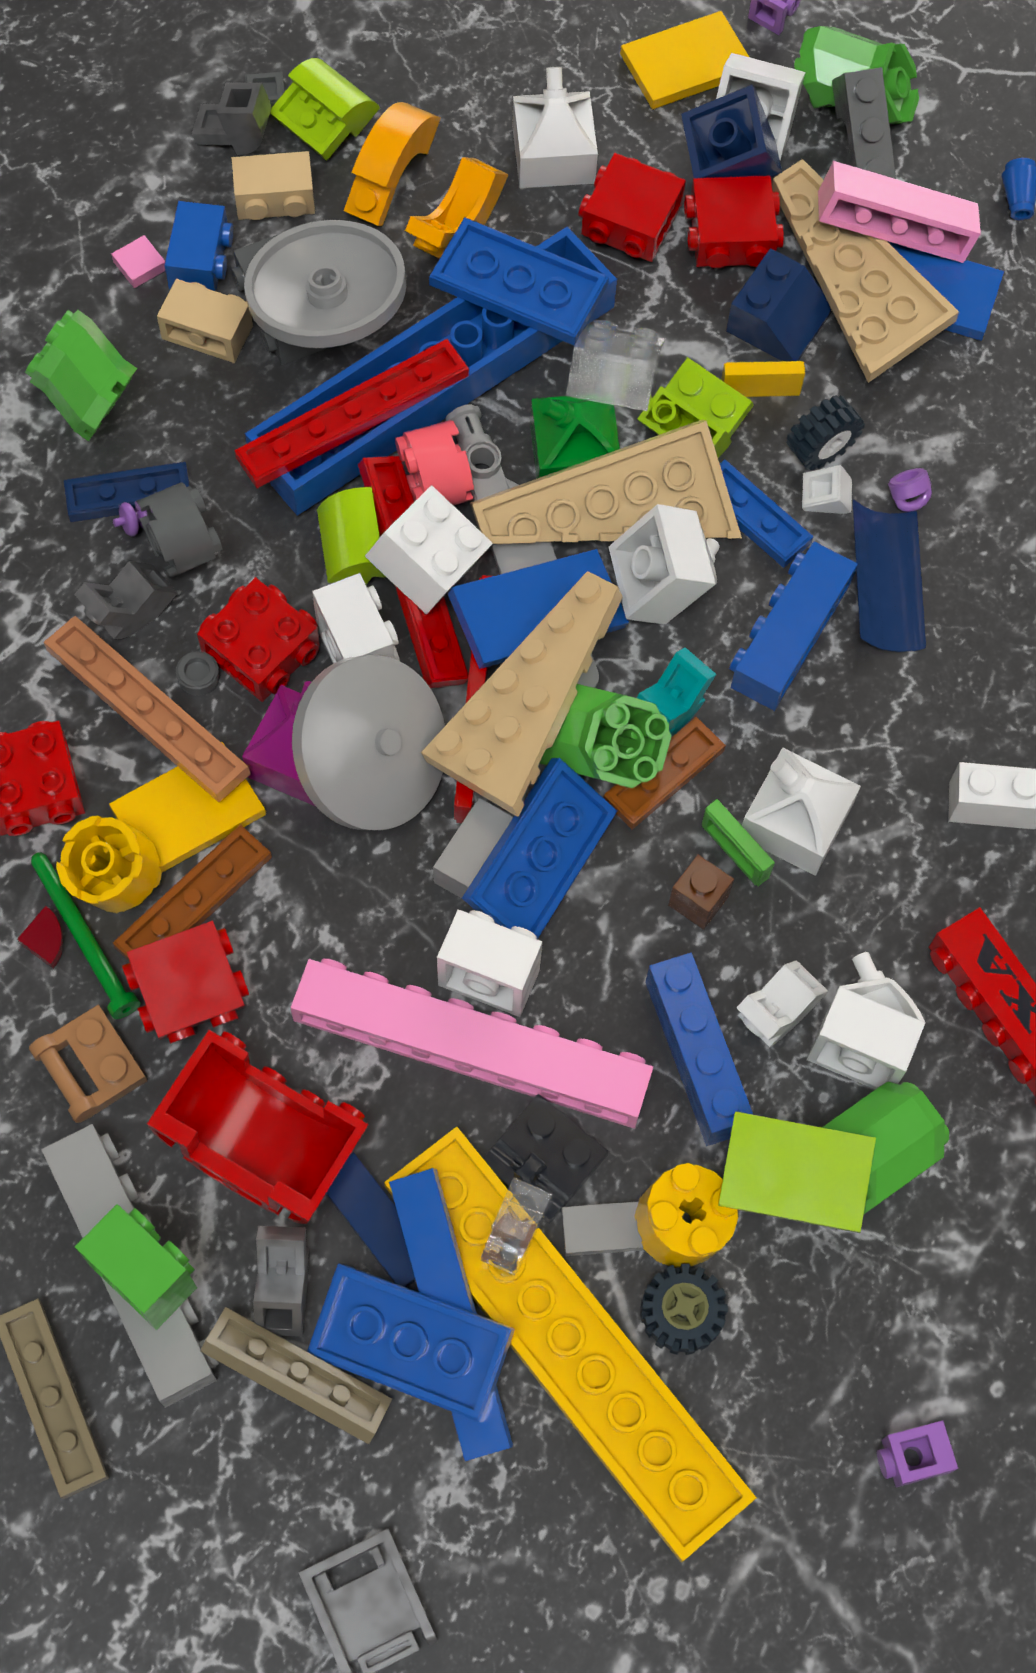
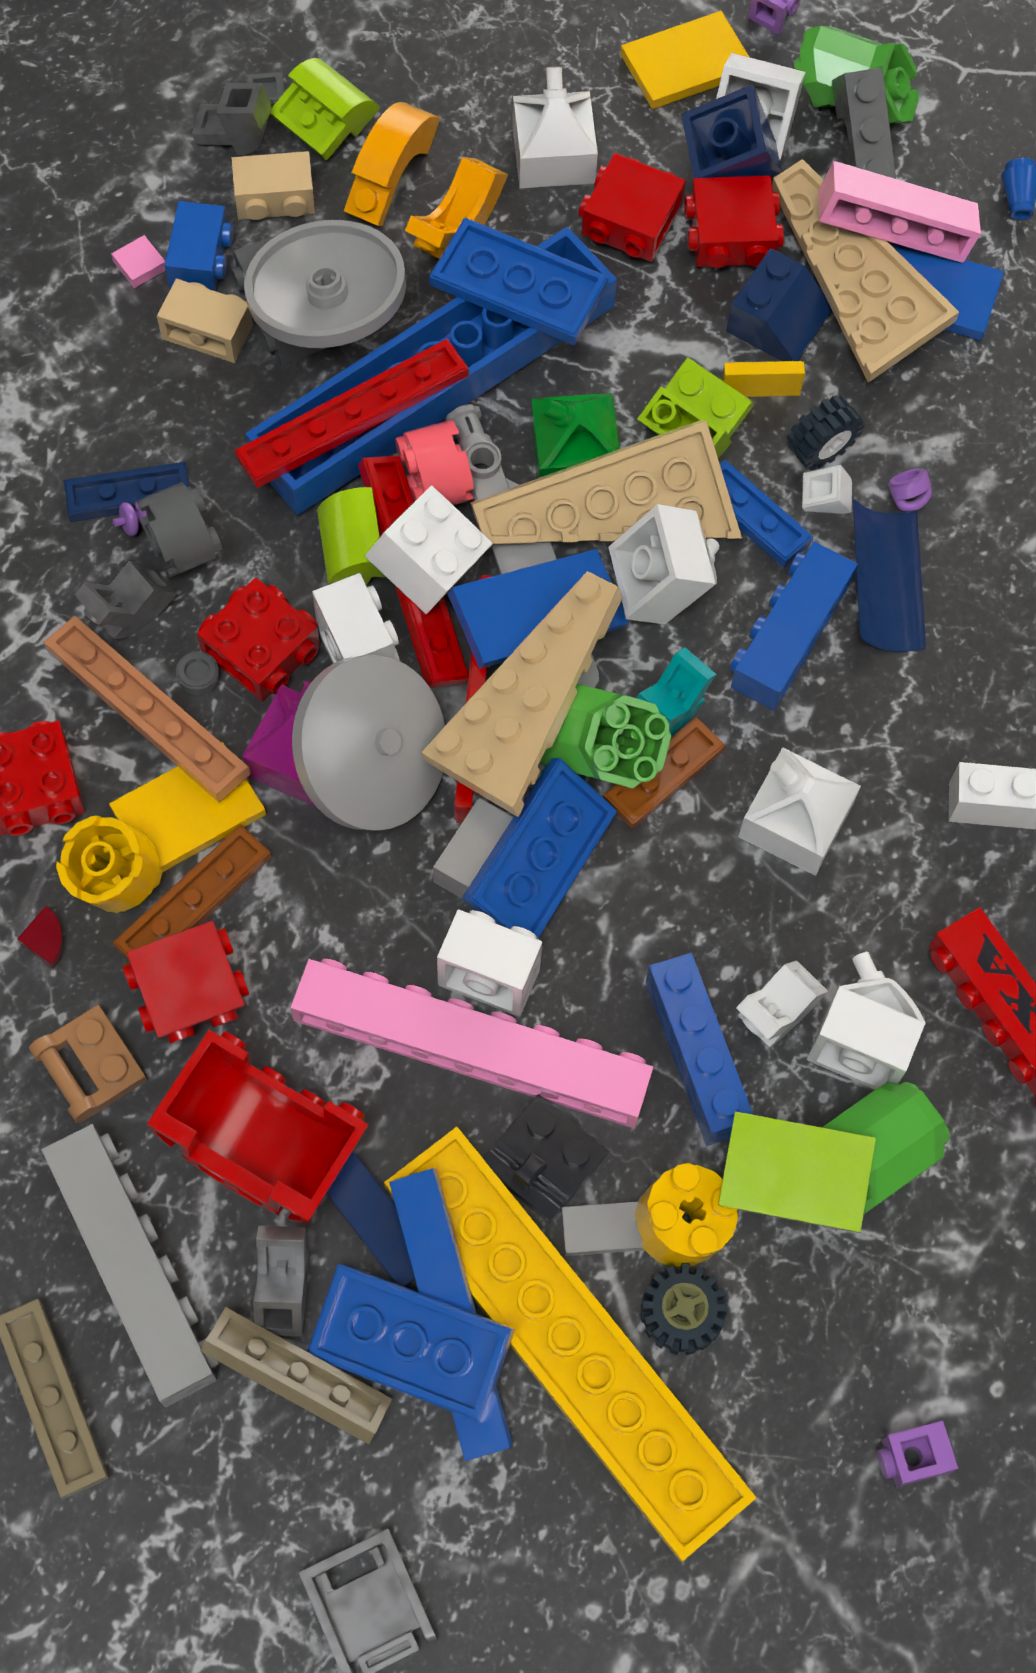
bright green brick [25,310,138,441] -> none
green bar [31,852,141,1020] -> none
bright green brick [75,1204,197,1330] -> none
clear leg [480,1177,553,1276] -> none
clear brick [566,320,665,411] -> none
reddish brown brick [668,854,734,930] -> none
bright green tile [702,799,775,886] -> none

